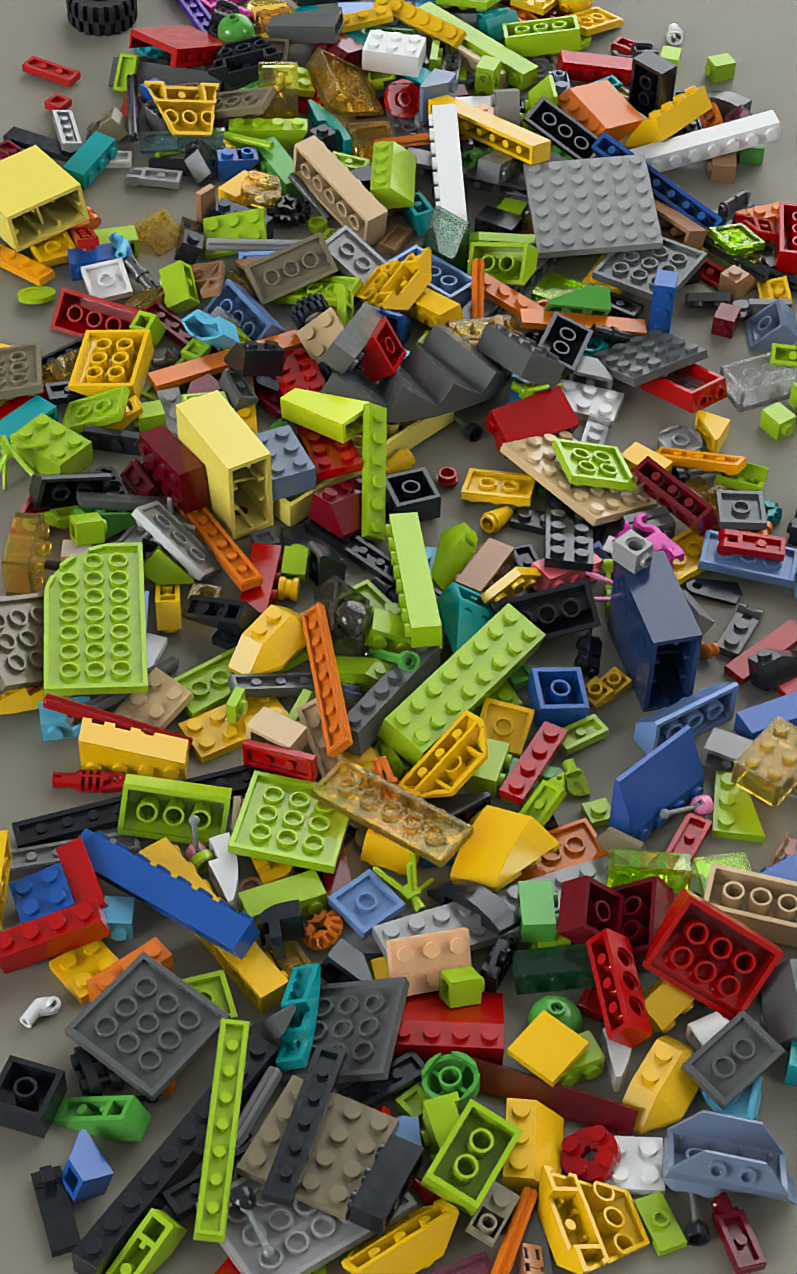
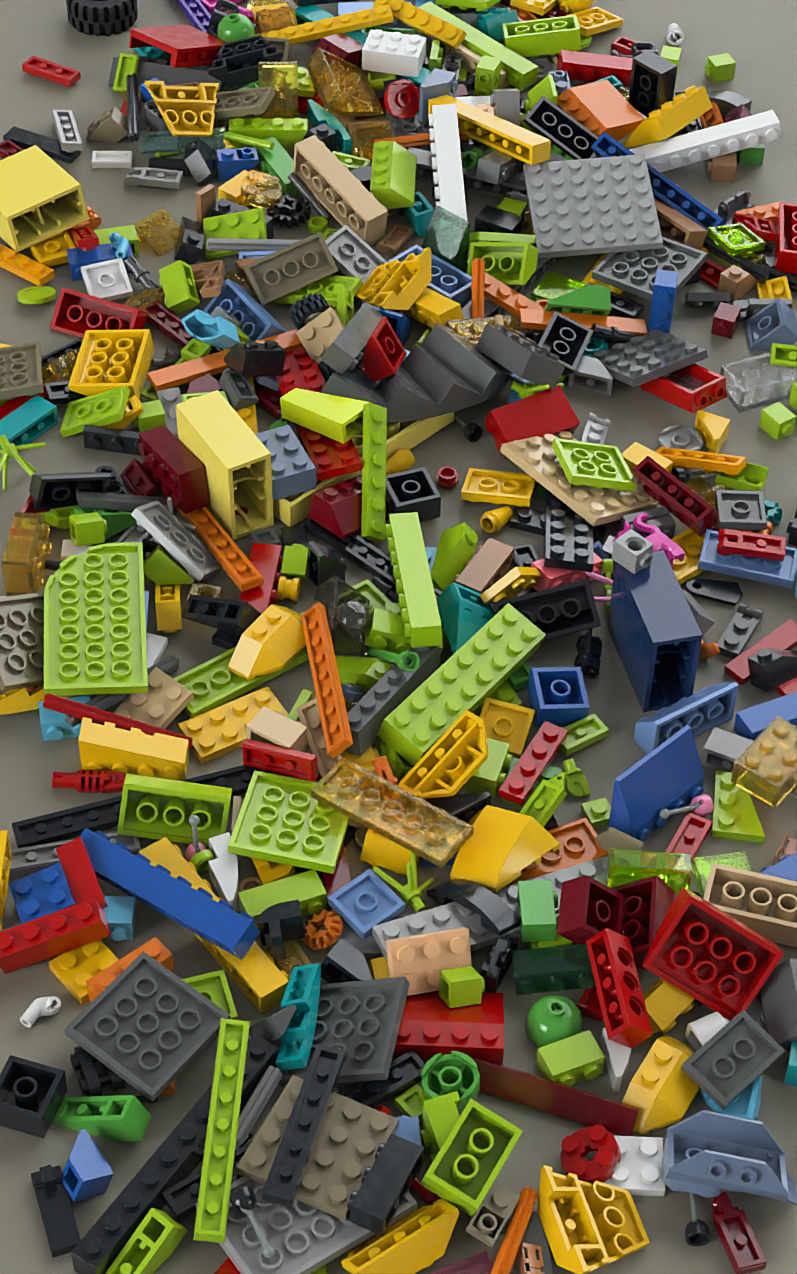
lime brick [10,413,94,474] -> none
red plate [44,93,72,111] -> none
teal brick [63,131,118,190] -> none
lime brick [129,310,166,347] -> none
lime plate [226,686,248,724] -> none
dark grey tile [228,672,316,698] -> none
dark grey slope [266,7,344,43] -> none
yellow slope [501,1098,564,1198] -> none
yellow tile [507,1010,589,1087] -> none
white plate [559,379,625,427] -> none
yellow slope [585,666,633,708] -> none
lime plate [633,1191,687,1257] -> none

